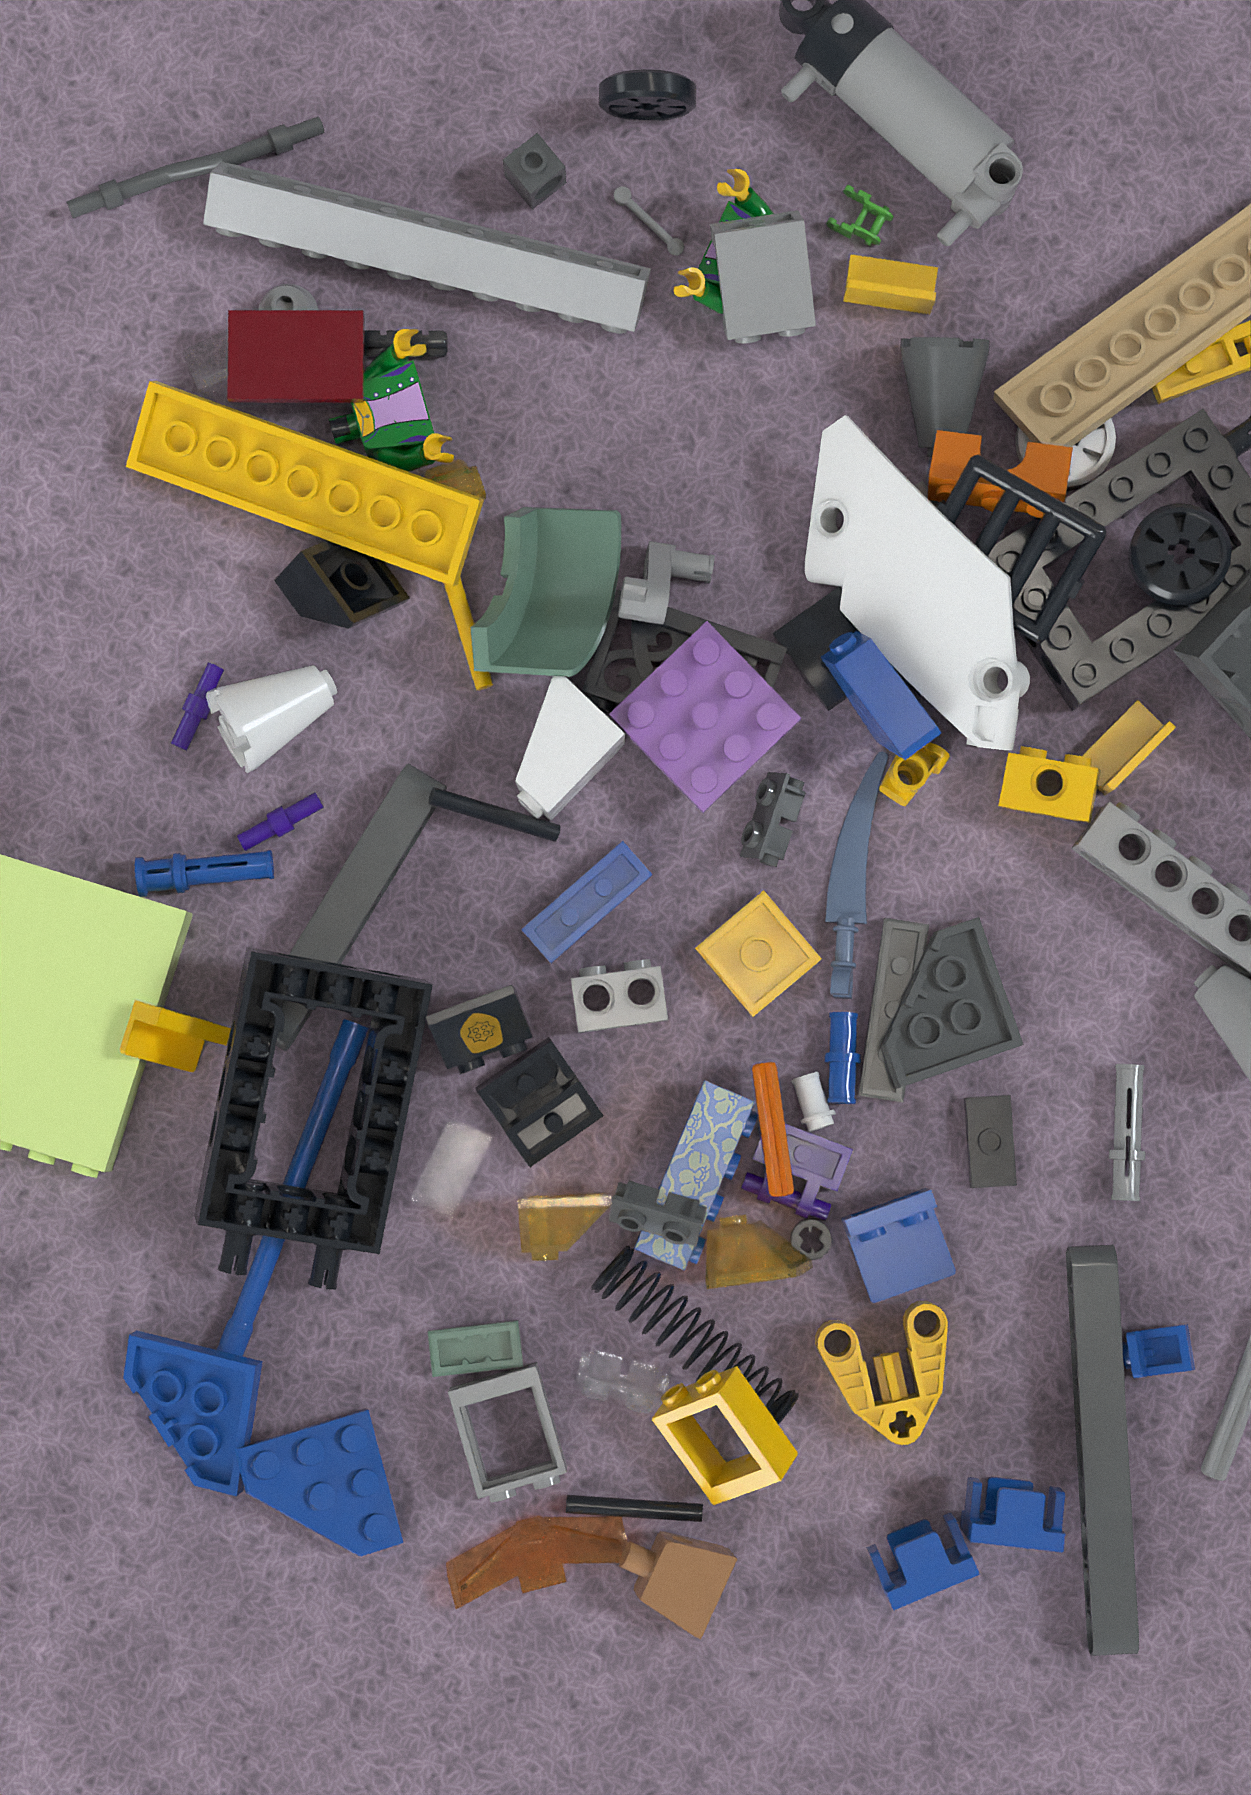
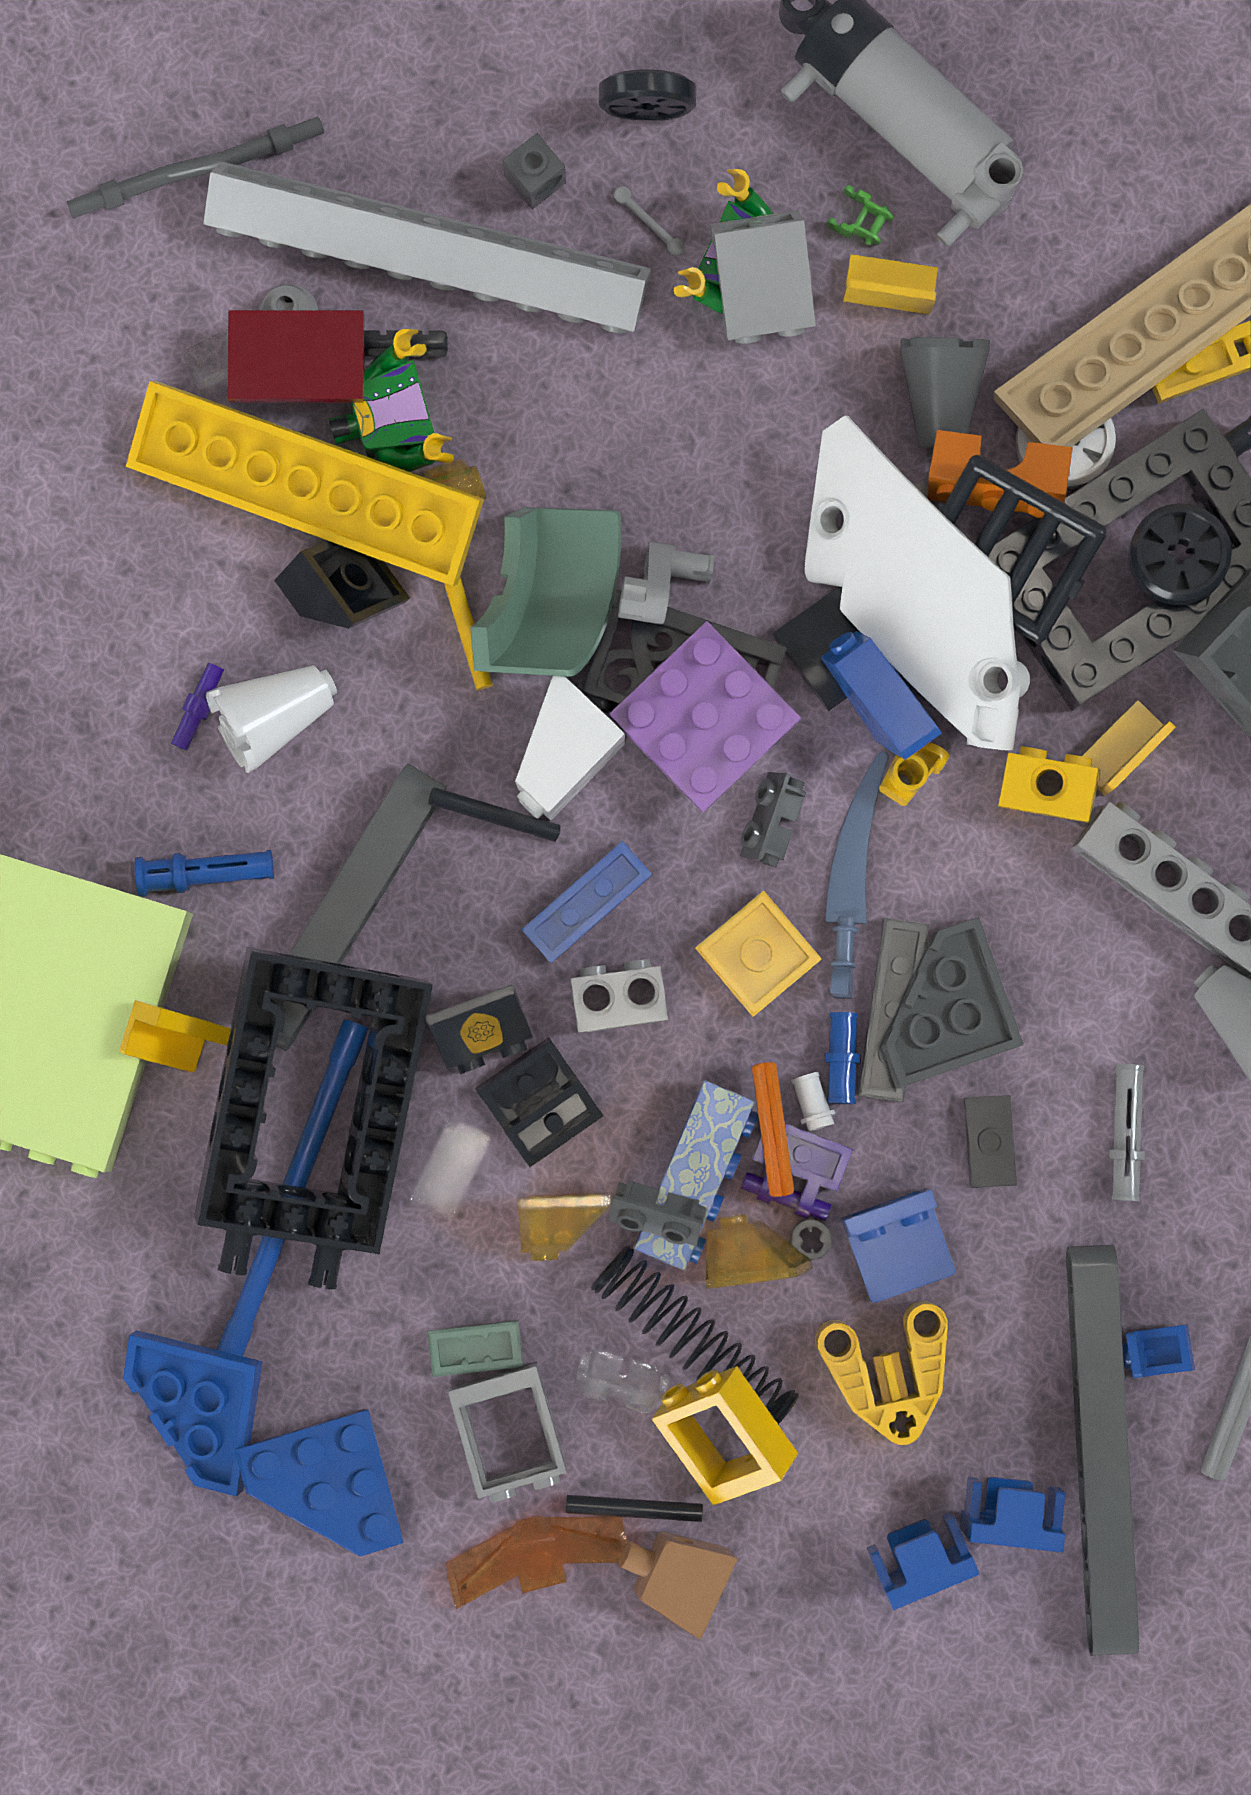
dark purple bar [237,792,324,851] -> none

